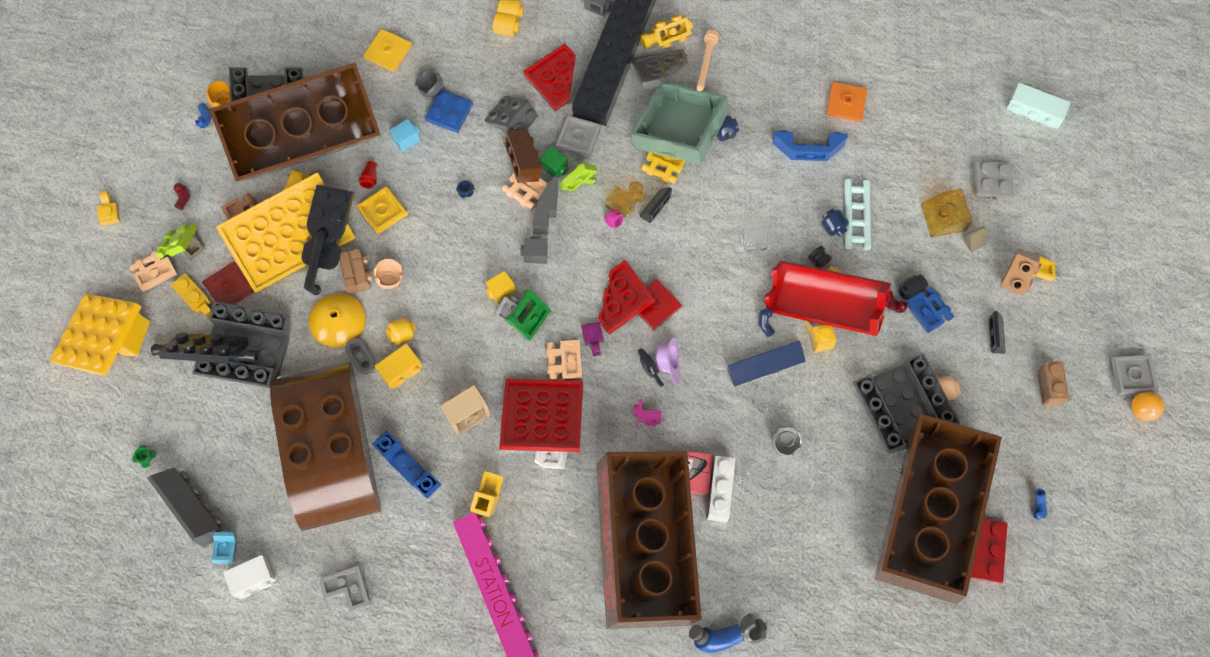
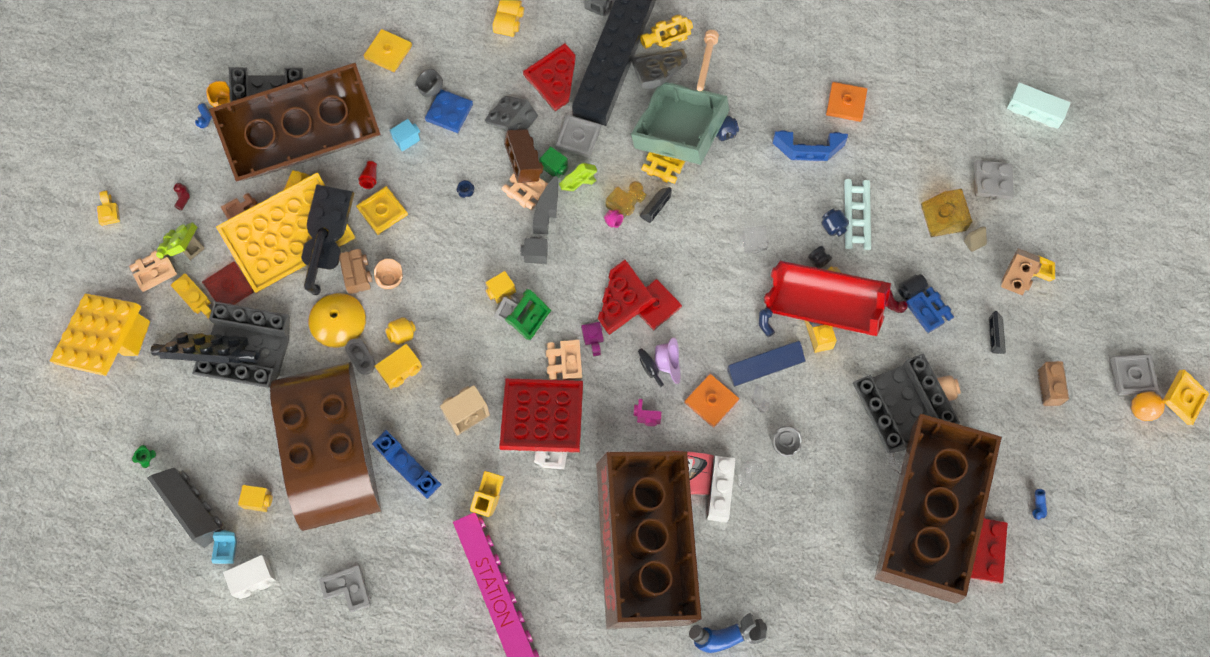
none -> yellow brick [238,485,273,512]
none -> orange plate [684,374,740,428]
none -> yellow plate [1163,369,1209,425]

